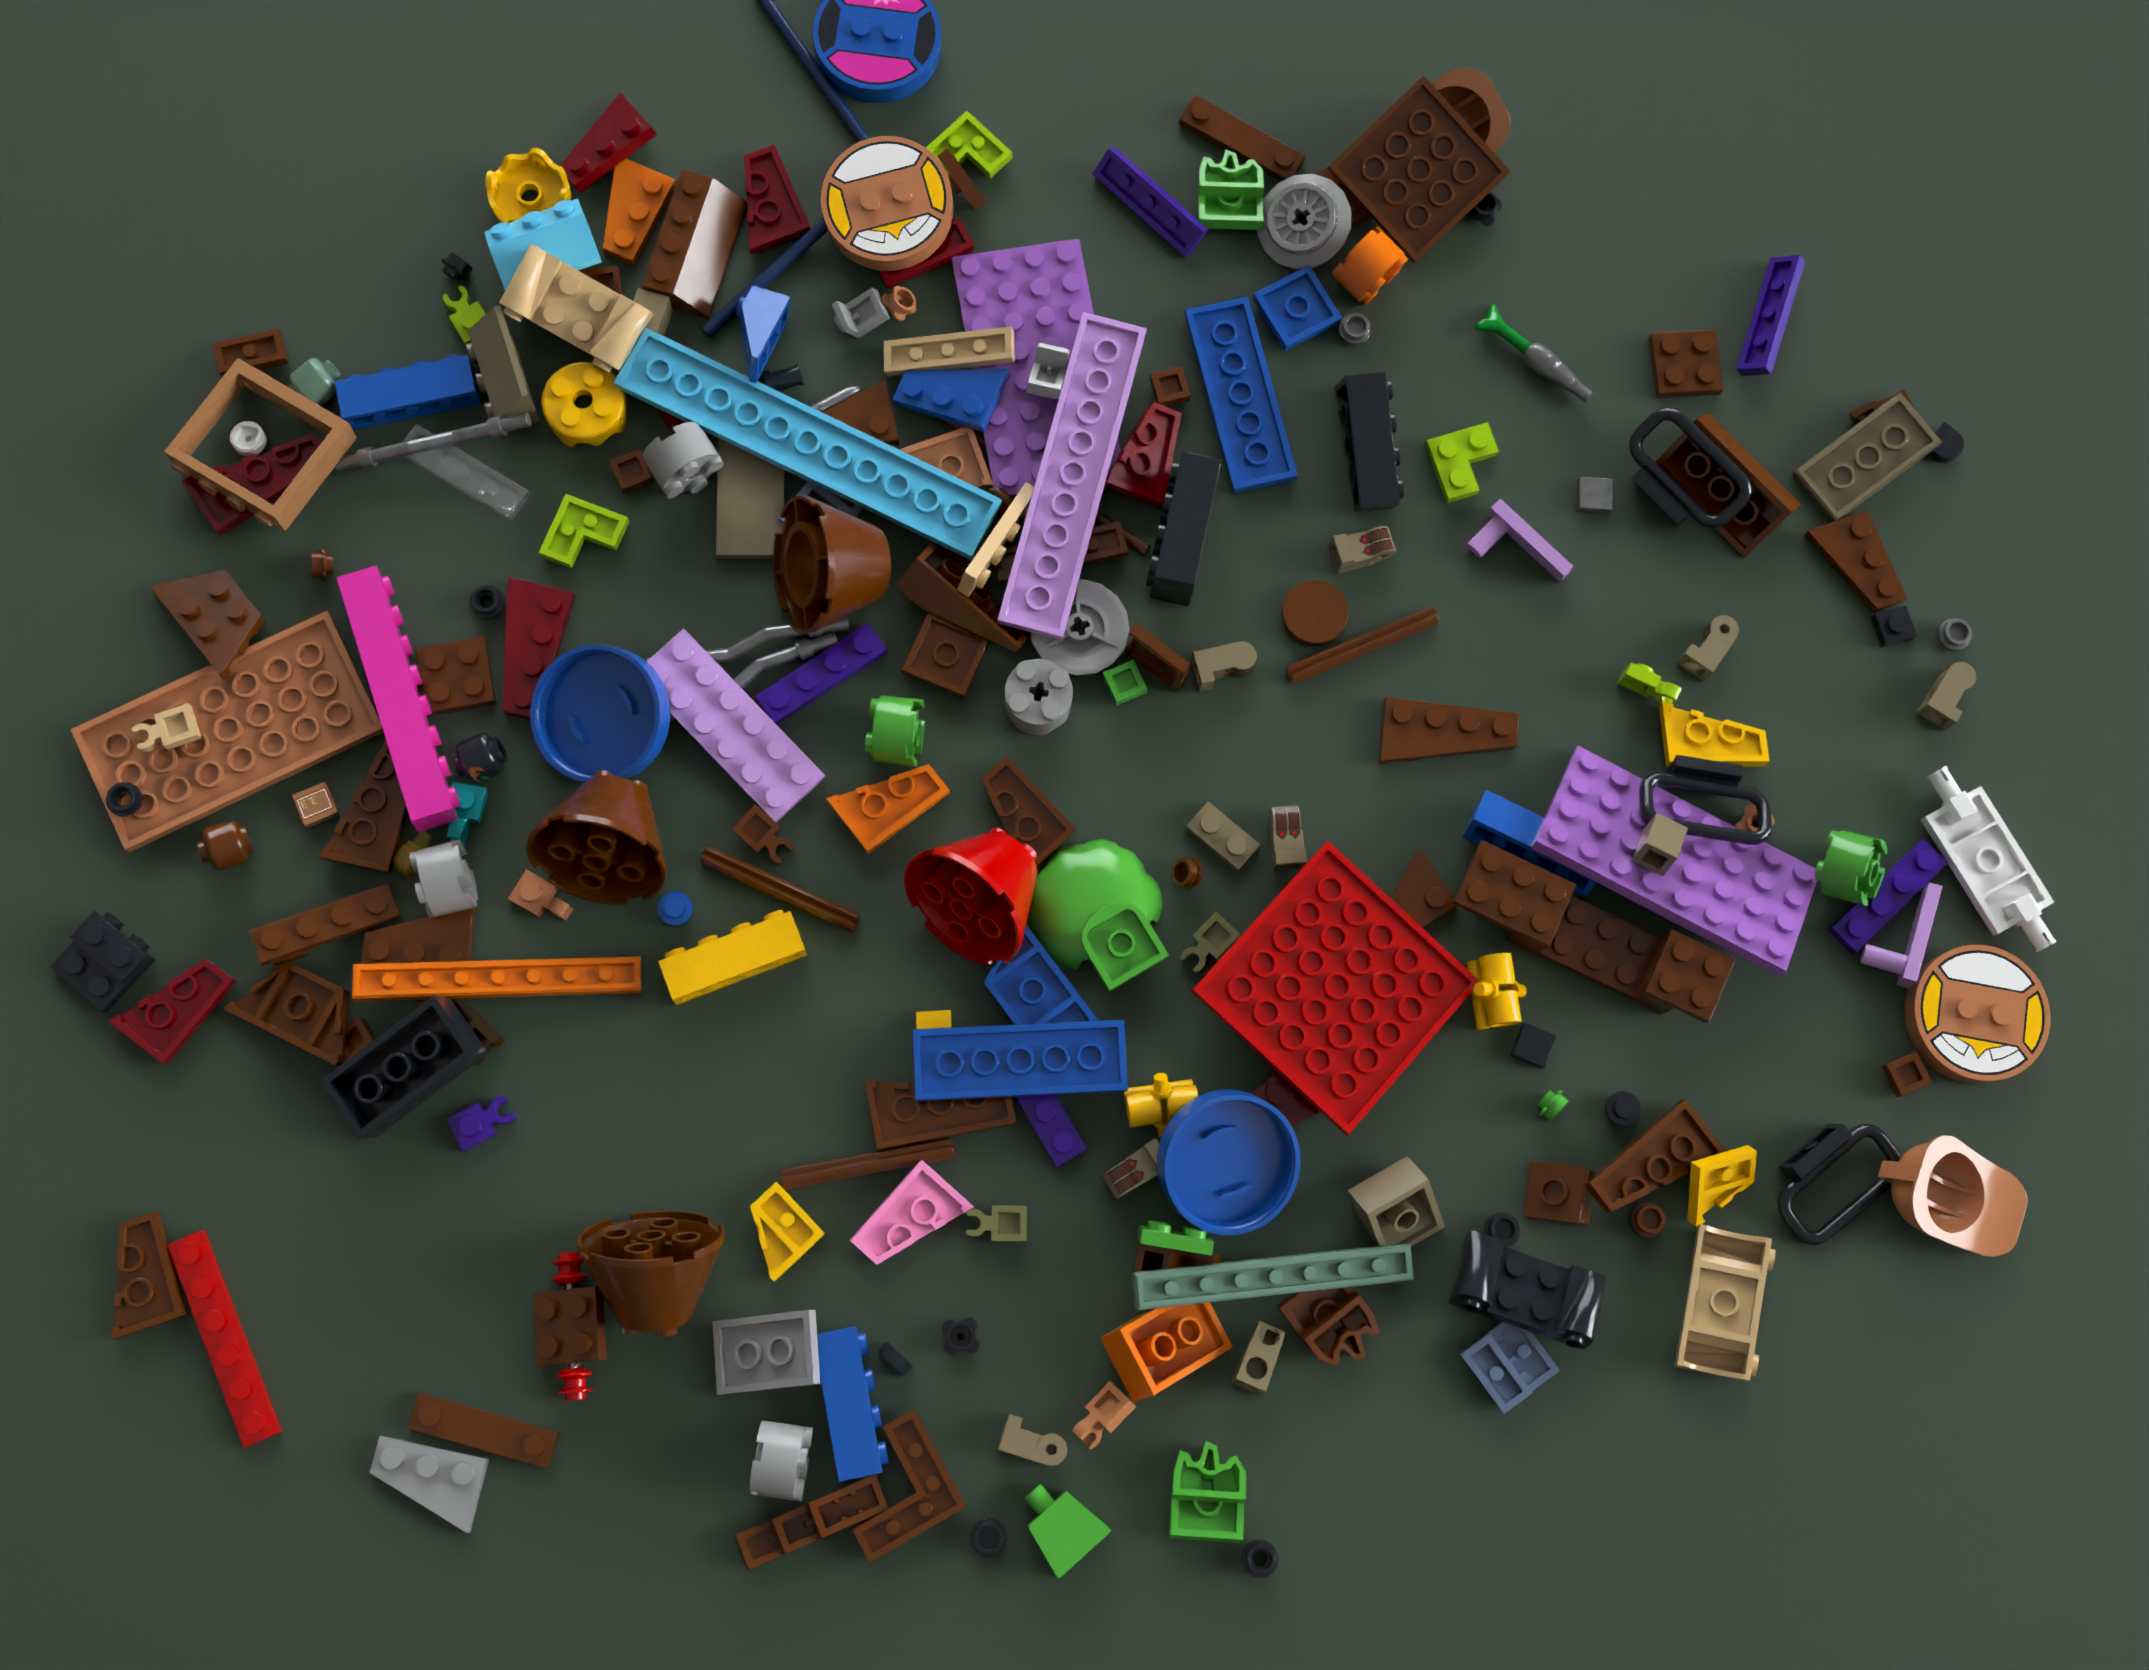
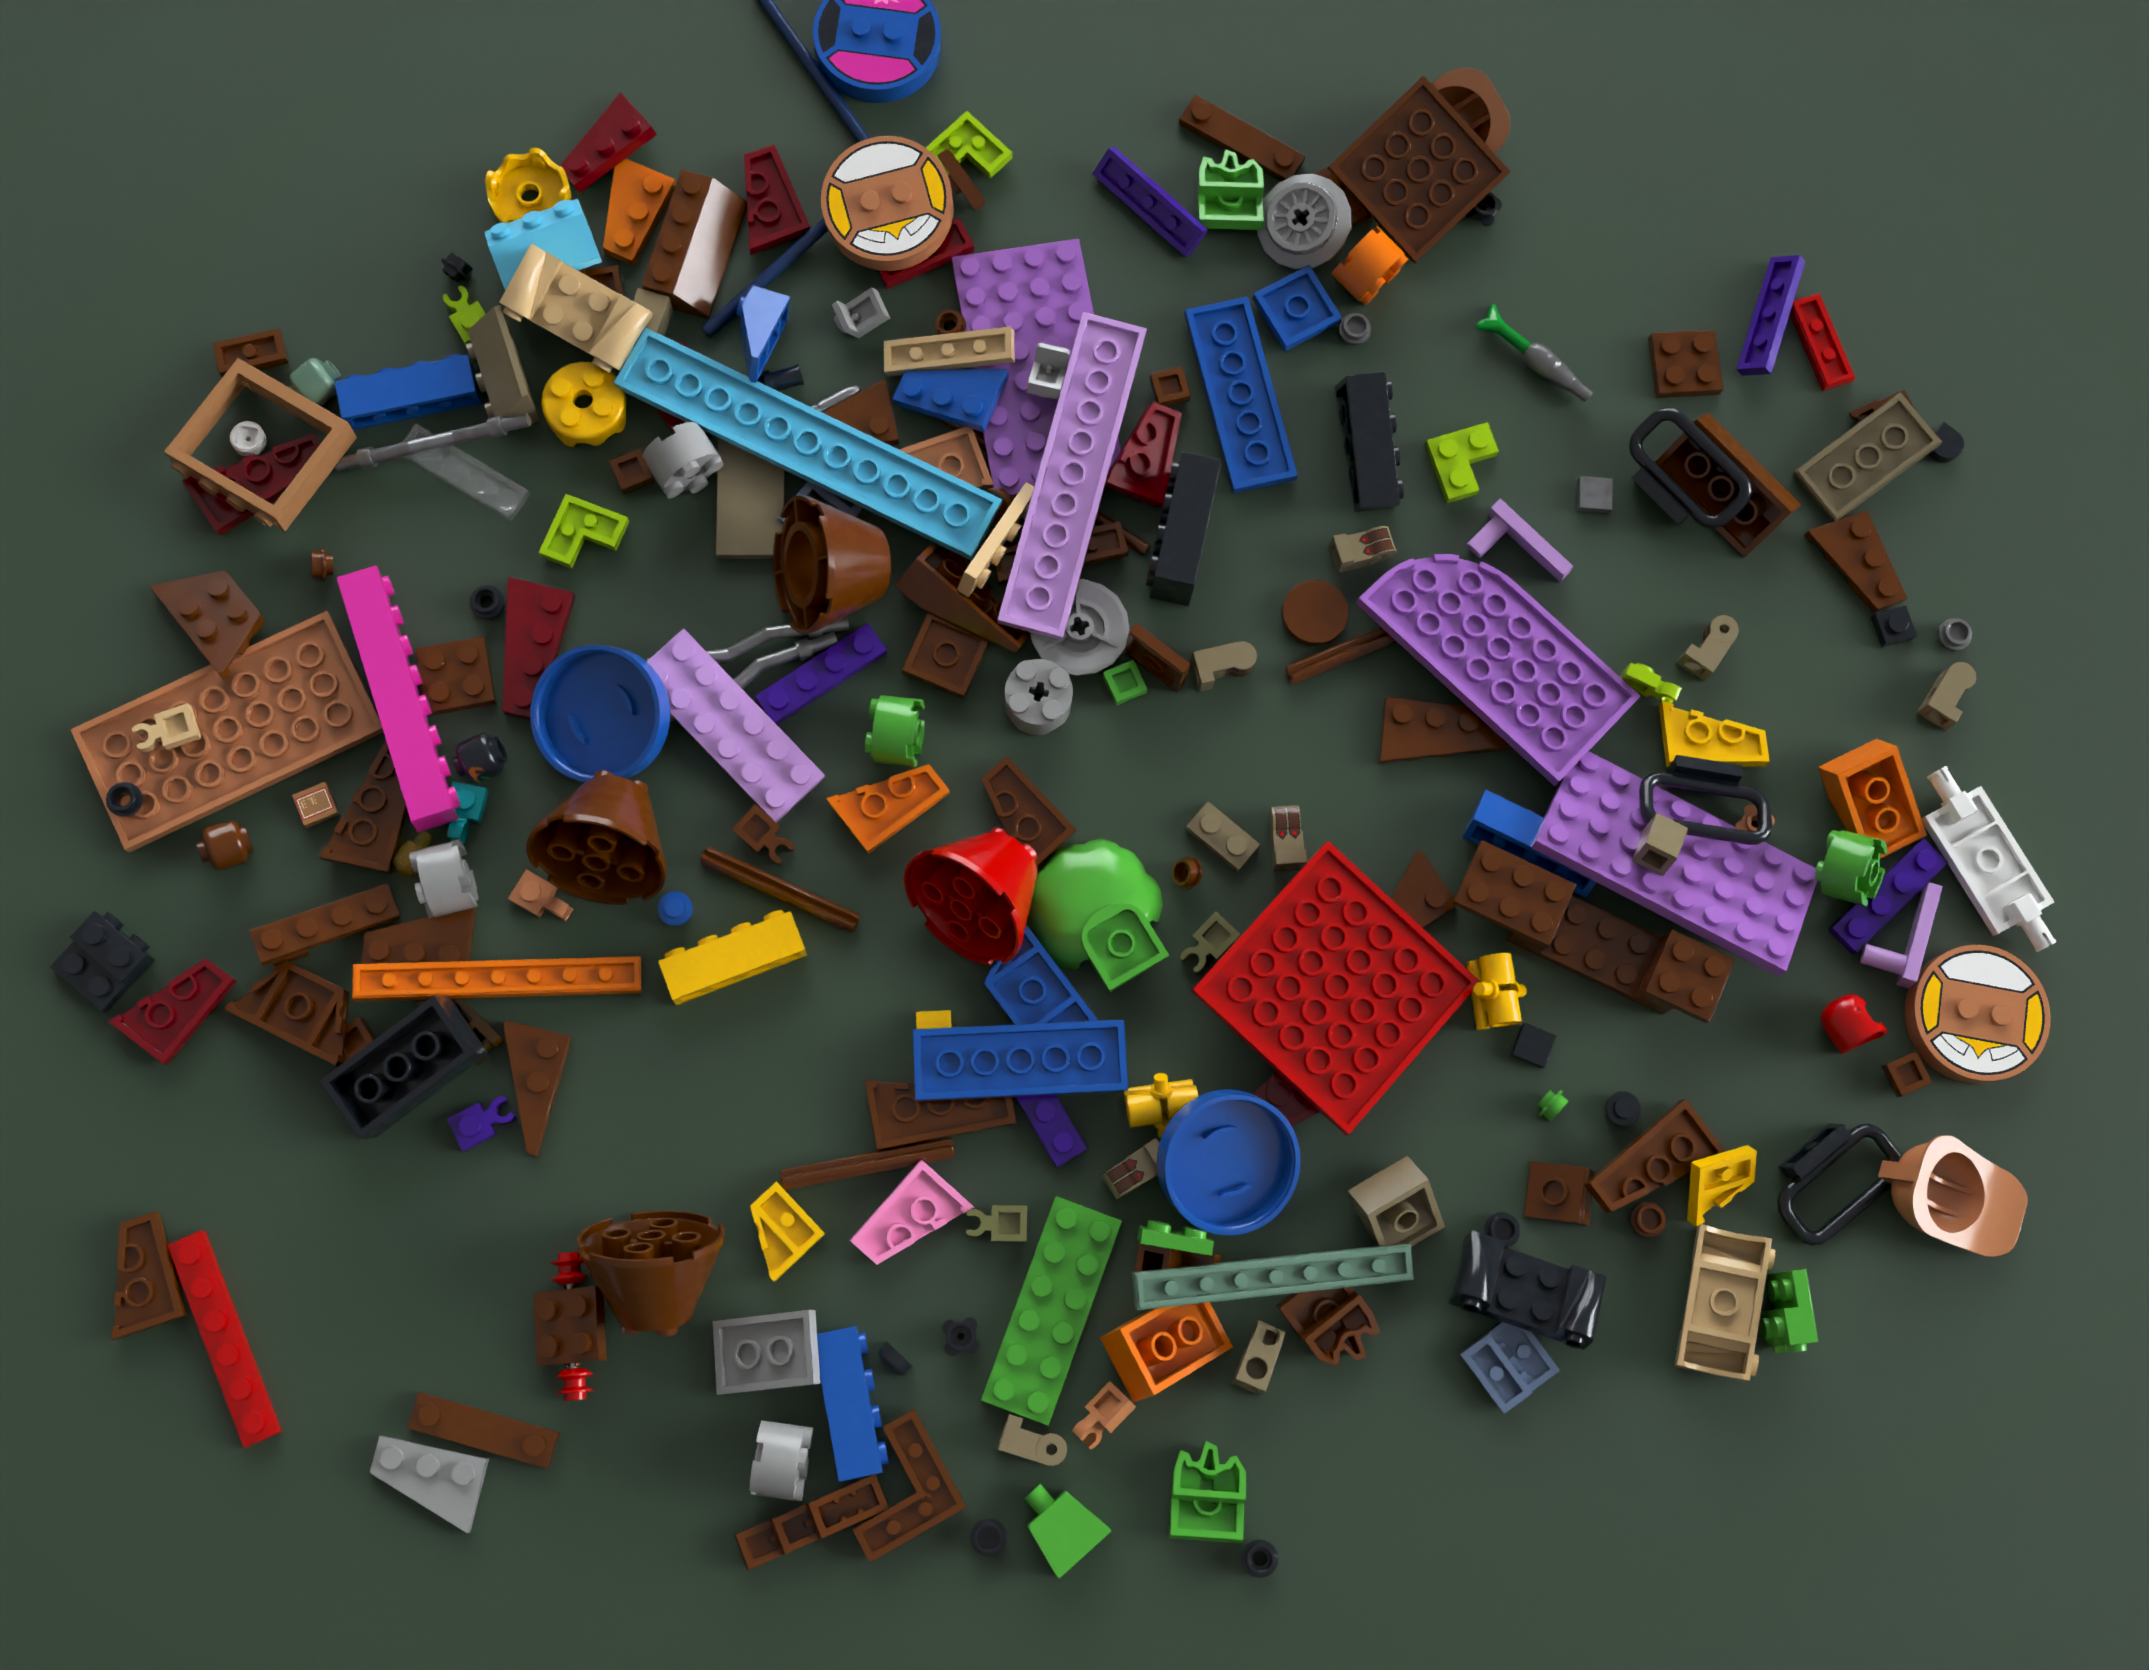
nougat plate [881,286,917,322] -> none
none -> reddish brown wing [503,1020,572,1157]
none -> reddish brown plate [934,310,966,335]
none -> bright green plate [981,1196,1122,1426]
none -> medium lavender plate [1355,554,1640,786]
none -> bright green plate [1759,1269,1818,1353]
none -> red tile [1790,293,1856,392]
none -> orange slope [1818,739,1927,858]
none -> red helmet [1820,994,1888,1055]

